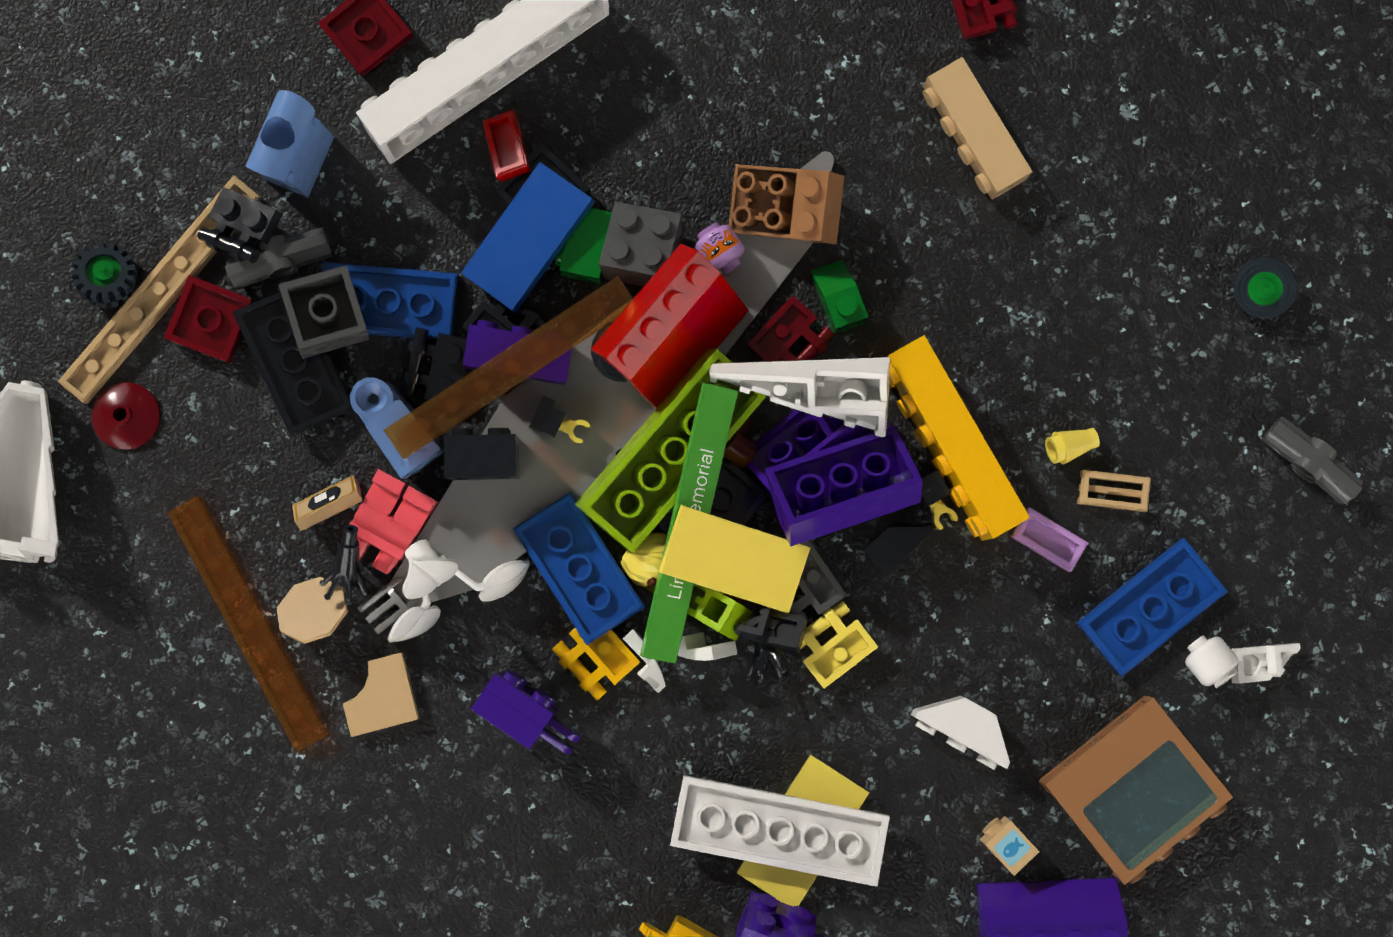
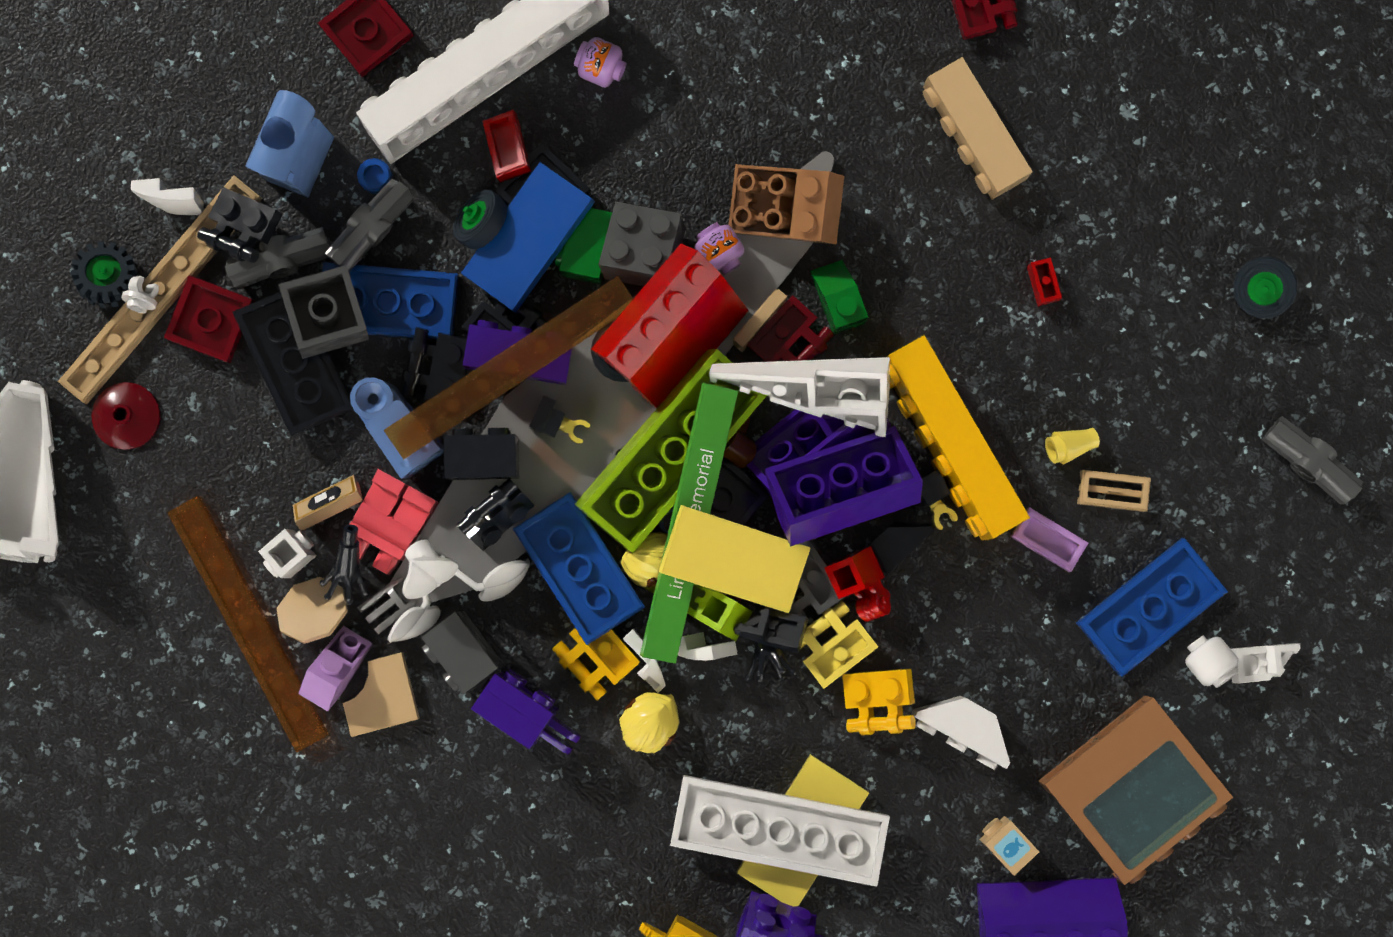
none -> white plate [121,276,159,313]
none -> white slope [131,178,204,215]
none -> white brick [258,529,316,578]
none -> lavender slope [298,626,372,711]
none -> dark grey piece [324,179,414,272]
none -> blue tile [357,158,393,194]
none -> dark grey brick [421,611,505,694]
none -> black wheel [453,190,507,250]
none -> black plate [456,478,535,551]
none -> lavender head [574,37,627,88]
none -> light yellow hair [619,692,680,754]
none -> tan tile [733,289,787,352]
none -> red brick [824,546,891,622]
none -> yellow plate [842,669,916,735]
none -> red piece [1027,257,1062,307]

